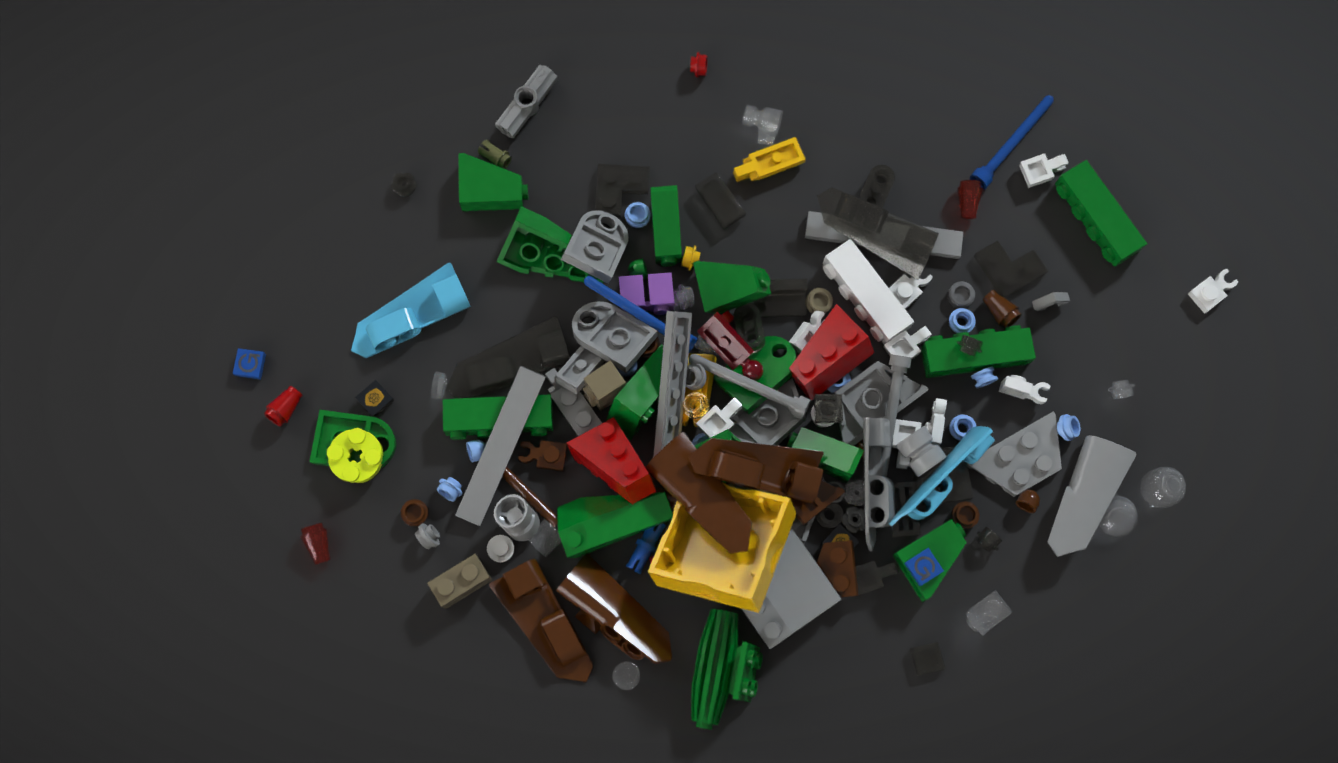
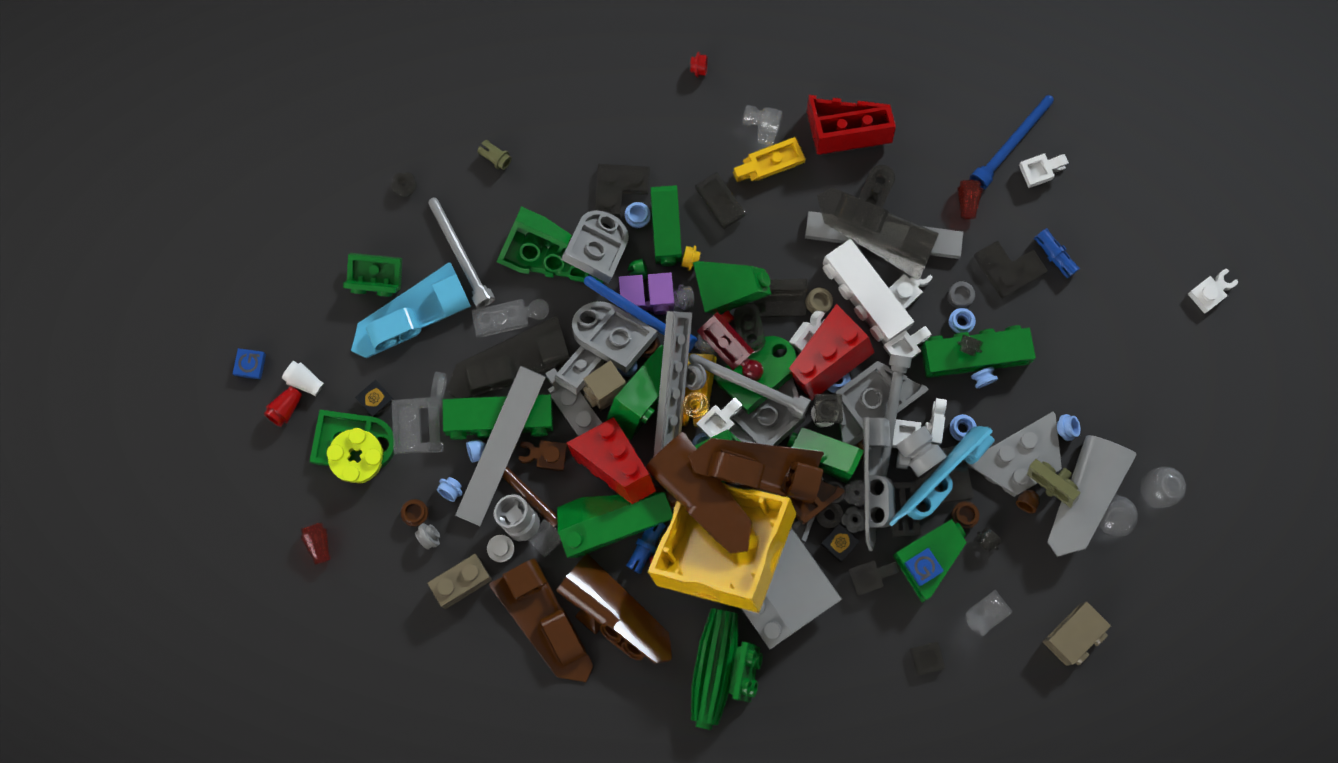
green slope [458,153,529,211] -> none
light grey piece [495,65,558,139] -> none
clear tile [613,662,640,690] -> none
reddish brown wing [817,540,859,597] -> none
reddish brown cone [983,290,1022,328] -> none
white plate [999,375,1051,404] -> none
light grey tile [1032,292,1070,311] -> none
green brick [1055,159,1147,267] -> none
clear plate [1108,379,1135,399] -> none
none -> white cone [282,361,324,397]
none -> green bracket [343,253,402,297]
none -> clear plate [392,397,443,455]
none -> light grey piece [429,198,495,309]
none -> clear plate [471,299,549,338]
none -> red wedge [807,95,896,155]
none -> olive plate [1027,459,1081,508]
none -> blue pin [1034,228,1080,279]
none -> dark tan brick [1042,602,1111,666]

